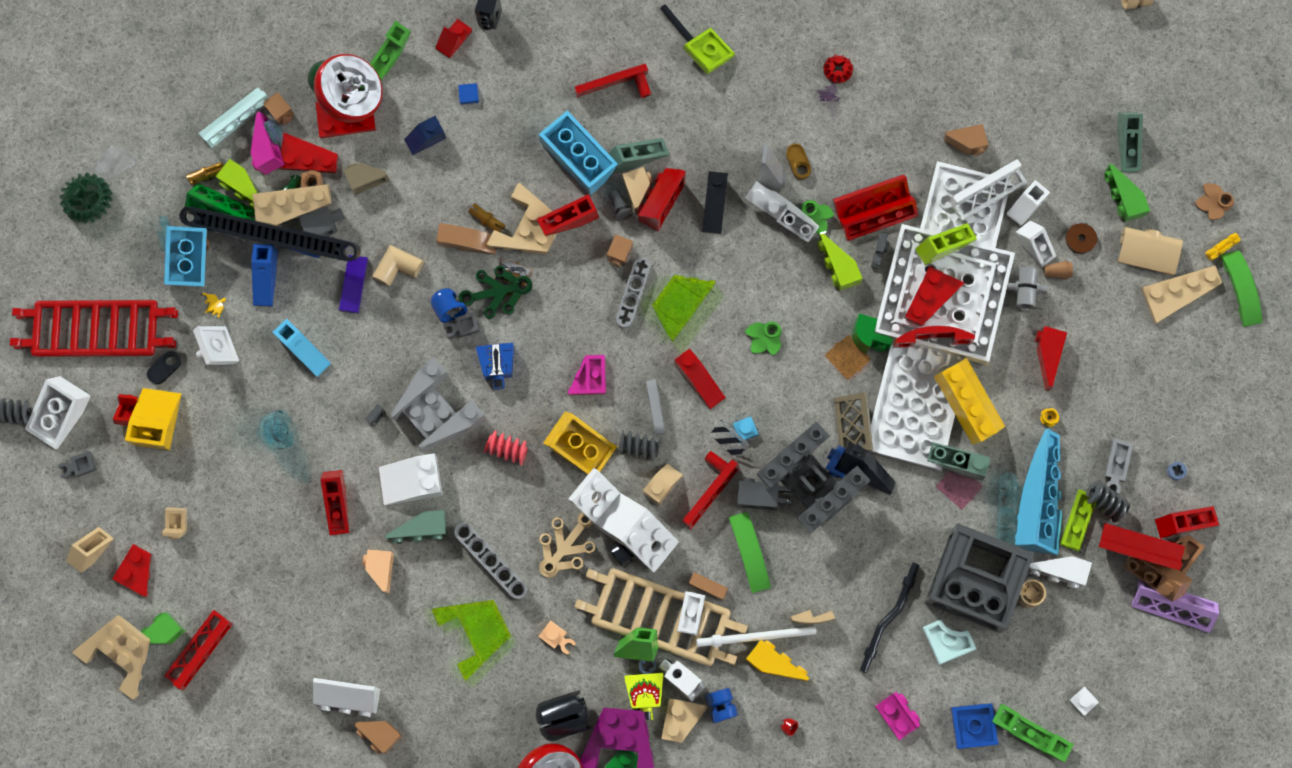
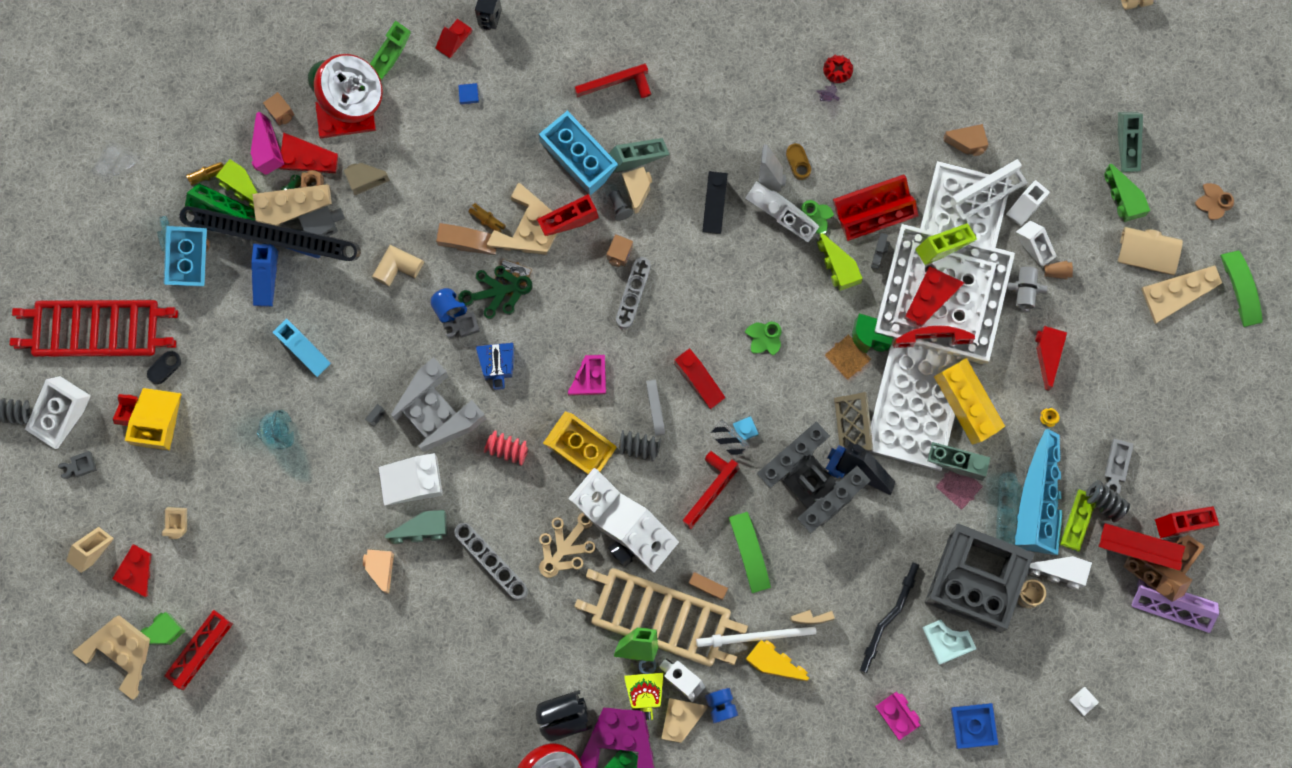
clear green gear [59,172,113,224] -> none
white tile [193,326,239,365] -> none
light aqua fence [199,88,268,148] -> none
yellow piece [202,293,226,318] -> none
clear light blue tile [264,119,283,144] -> none
white slope [313,678,381,717] -> none
red slope [320,470,349,535] -> none
dark purple tile [339,255,368,314] -> none
medium nougat slope [354,721,403,754] -> none
dark blue slope [404,116,446,155] -> none
clear neon green wing [431,600,511,681] -> none
light nougat plate [538,620,576,655] -> none
red slope [637,168,686,231] -> none
tan slope [643,463,683,506] -> none
clear neon green wing [652,274,716,342] -> none
black bar [660,4,694,42] -> none
white plate [677,591,705,636] -> none
lime tile [683,27,735,75] -> none
dark grey hinge [737,478,795,511] -> none
red hinge [780,718,798,736] -> none
bright green slope [992,704,1074,763] -> none
reddish brown piece [1065,223,1097,254] -> none
sand blue bush [1167,462,1187,481] -> none
yellow axle [1205,233,1241,260] -> none

